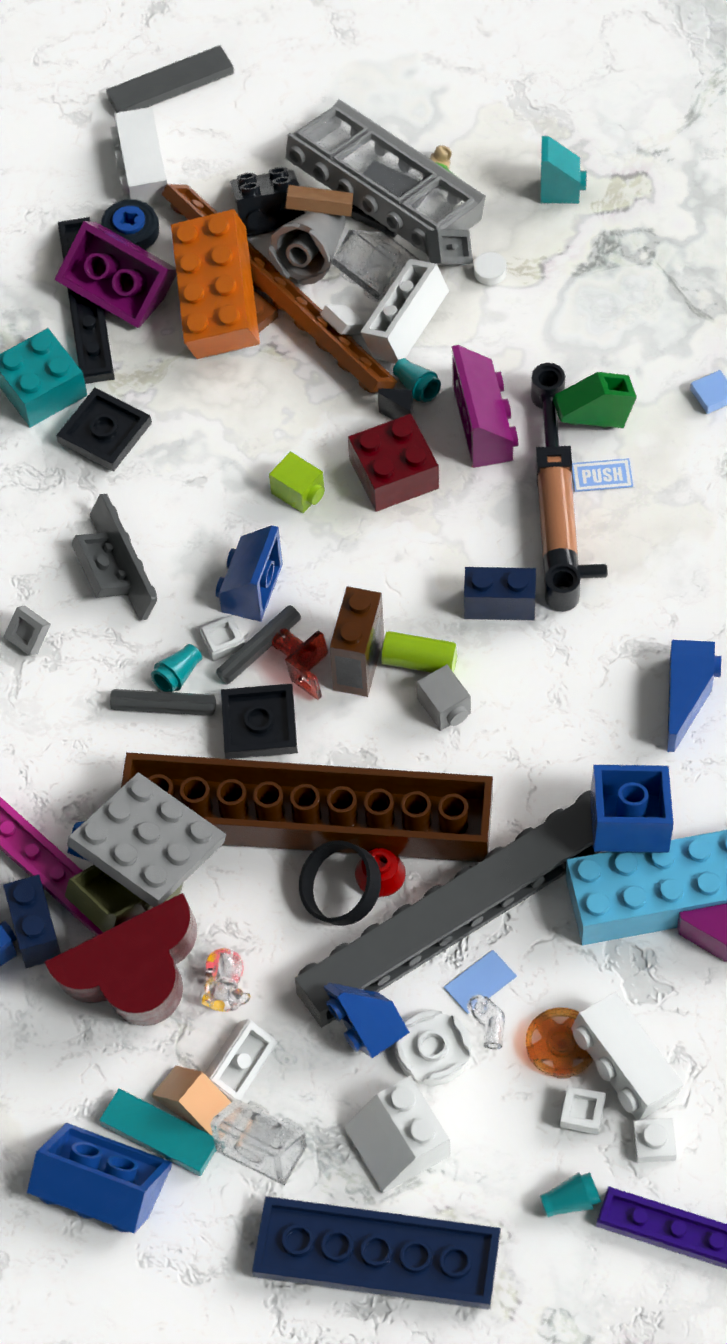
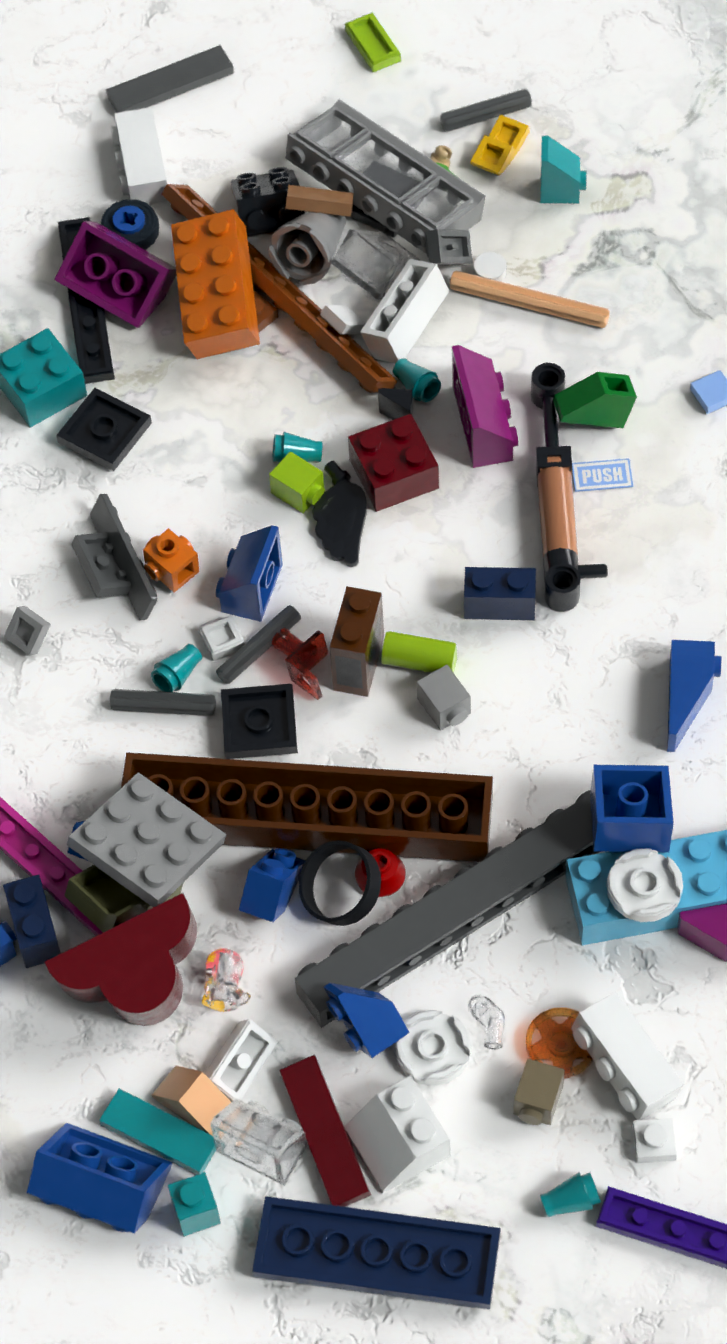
light blue sticker [444,950,517,1014] -> none
white plate [560,1086,606,1135] -> none
none -> orange brick [143,528,199,593]
none -> teal brick [168,1172,221,1237]
none -> blue slope [239,848,306,922]
none -> teal cone [272,432,323,462]
none -> dark red tile [279,1055,371,1207]
none -> black animal [312,461,367,567]
none -> lime tile [345,12,401,73]
none -> dark grey axle [440,89,532,132]
none -> light nougat axle [450,271,610,328]
none -> yellow slope [470,114,530,176]
none -> dark tan brick [513,1058,565,1126]
none -> white tile [607,848,683,922]

